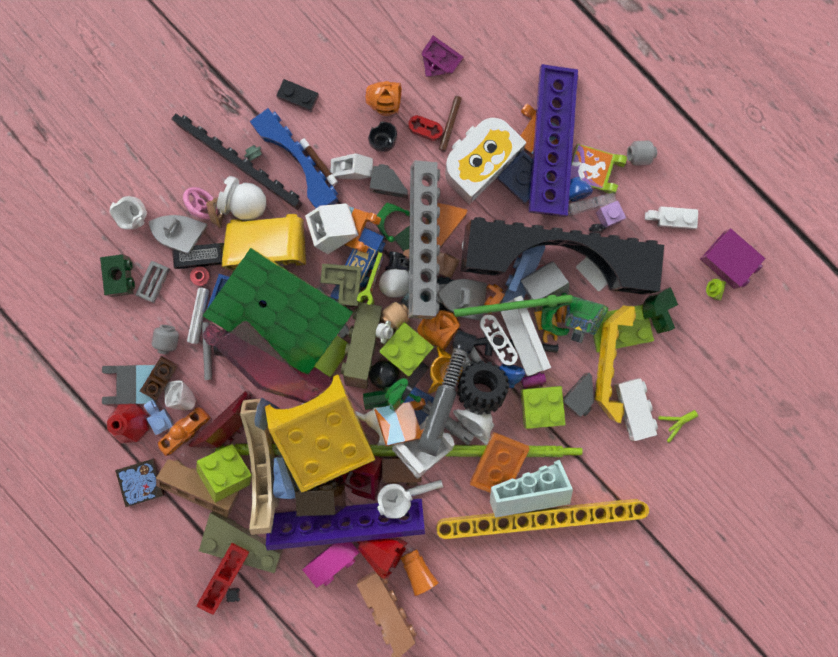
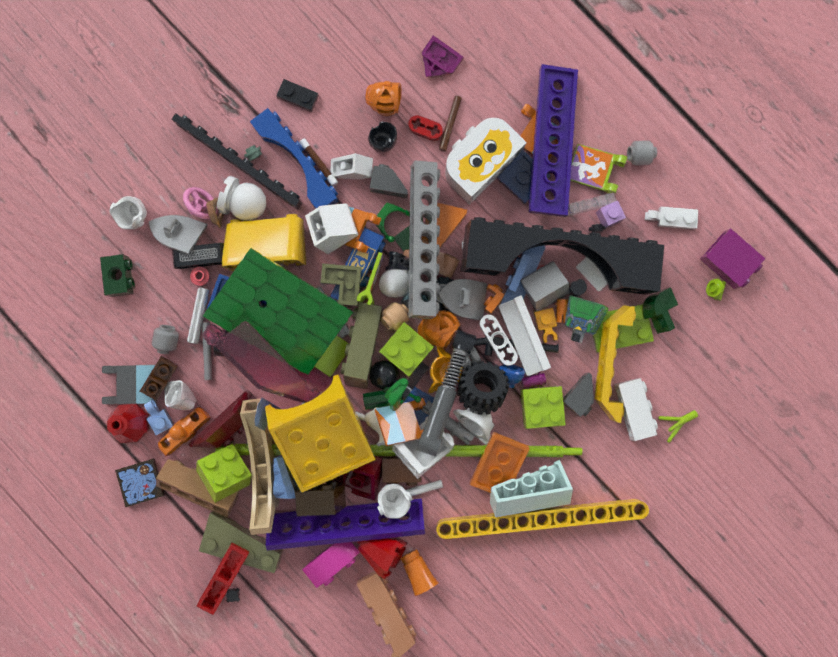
light grey tile [136,260,170,303] -> none
white plate [376,321,393,344] -> none
bright green bar [454,295,572,317] -> none
green helmet [541,293,571,336] -> none
blue brick [569,177,593,202] -> none
none -> black piece [569,279,587,297]

